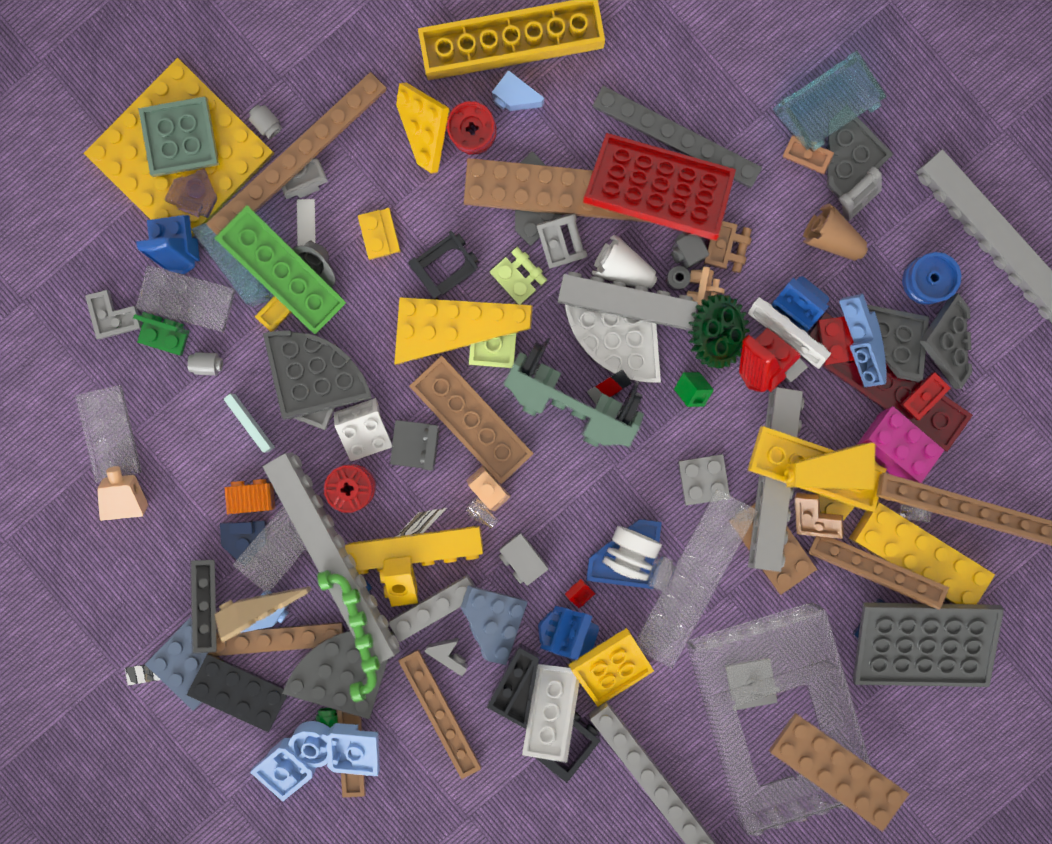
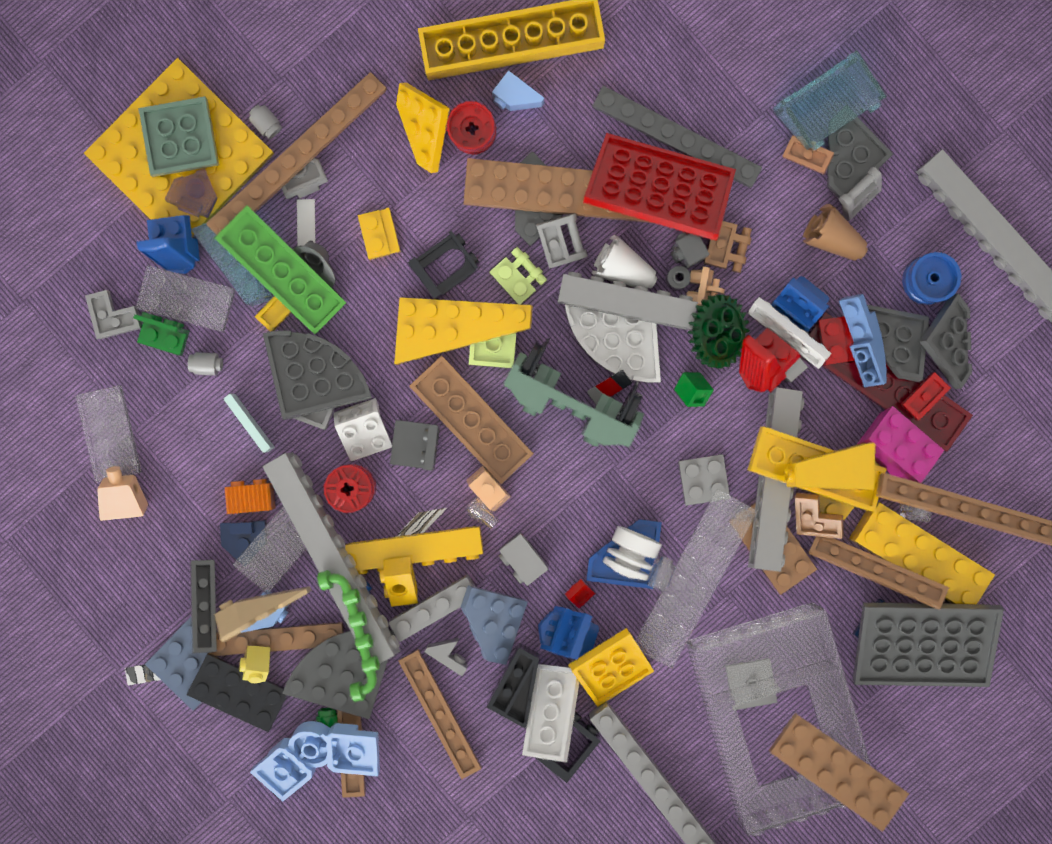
none -> light yellow brick [239,646,270,683]

